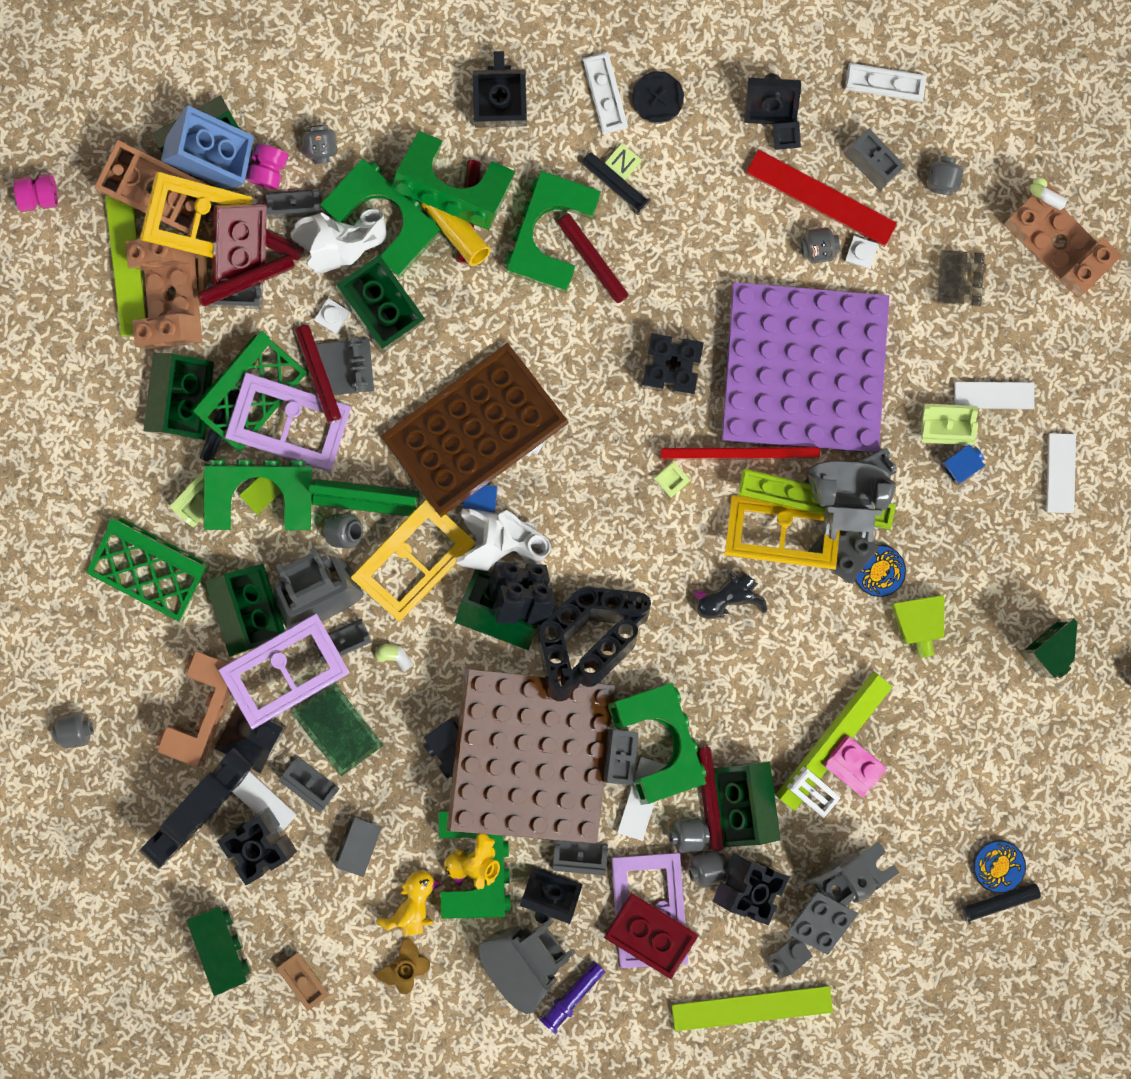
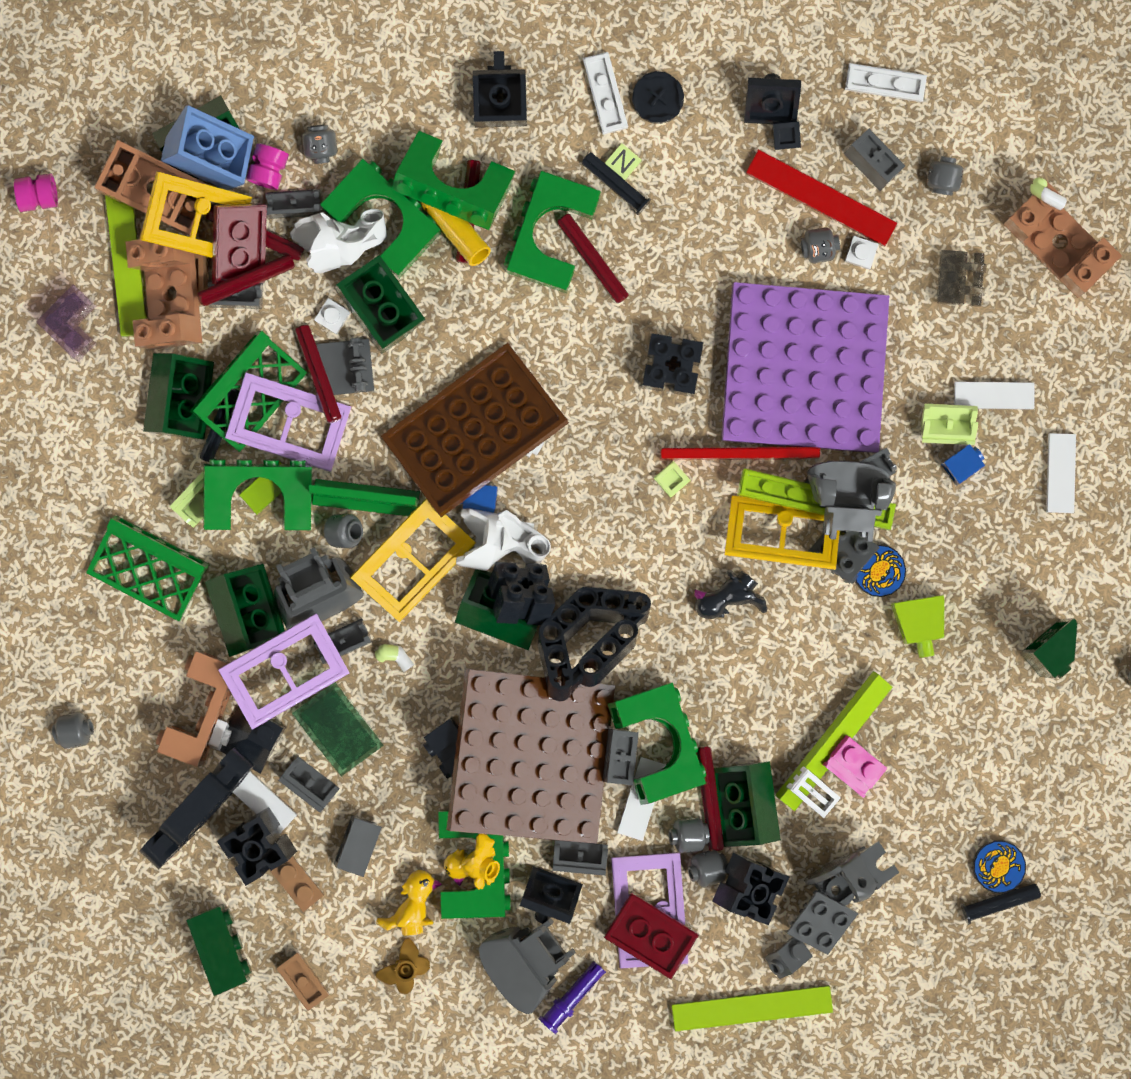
none -> clear purple brick [36,284,97,362]
none -> white plate [208,719,232,751]
none -> medium nougat plate [270,856,324,912]

